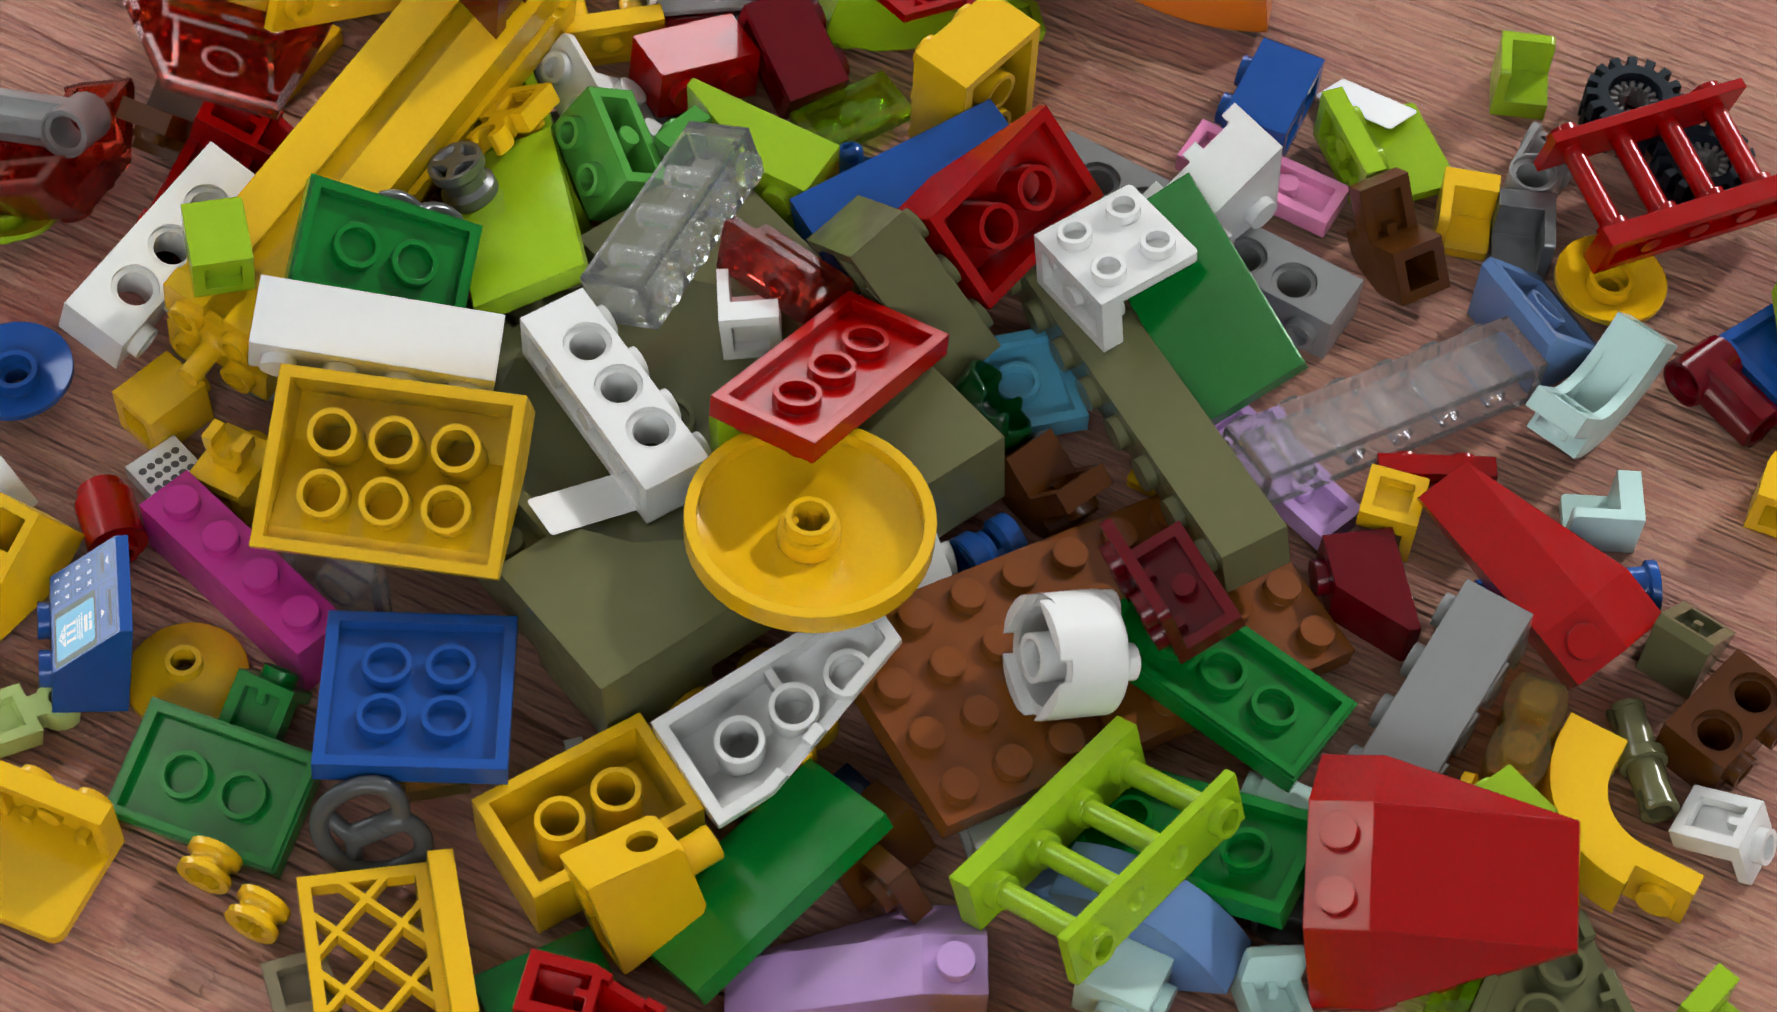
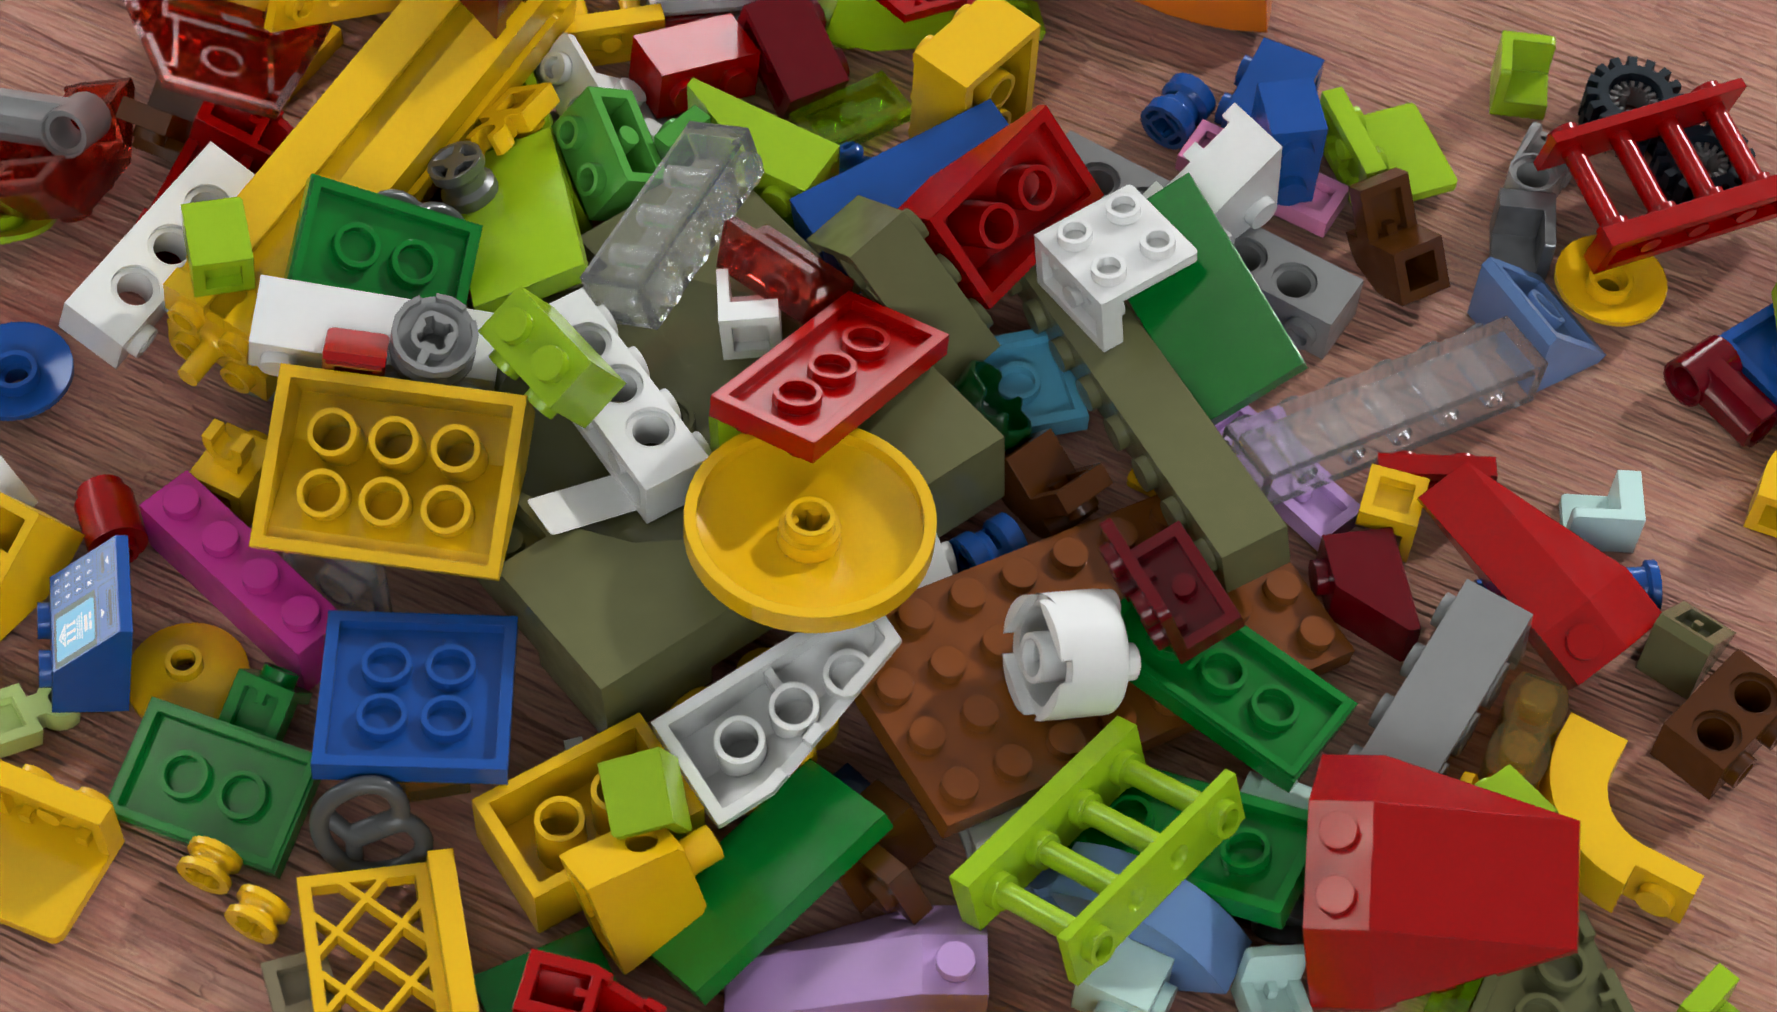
yellow brick [112,350,214,450] -> none
white tile [125,435,198,499] -> none
white sticker [1316,79,1417,129] -> none
yellow panel [1433,166,1501,261] -> none
light aqua arch [1525,312,1678,459] -> none
olive pin [1606,698,1680,823] -> none
white bracket [1668,784,1777,885] -> none
none -> red slope [322,327,390,377]
none -> light grey wheel [389,293,479,386]
none -> lime brick [478,286,626,428]
none -> lime panel [597,747,692,839]
none -> blue wheel [1140,72,1216,150]
none -> blue brick [1251,77,1328,206]

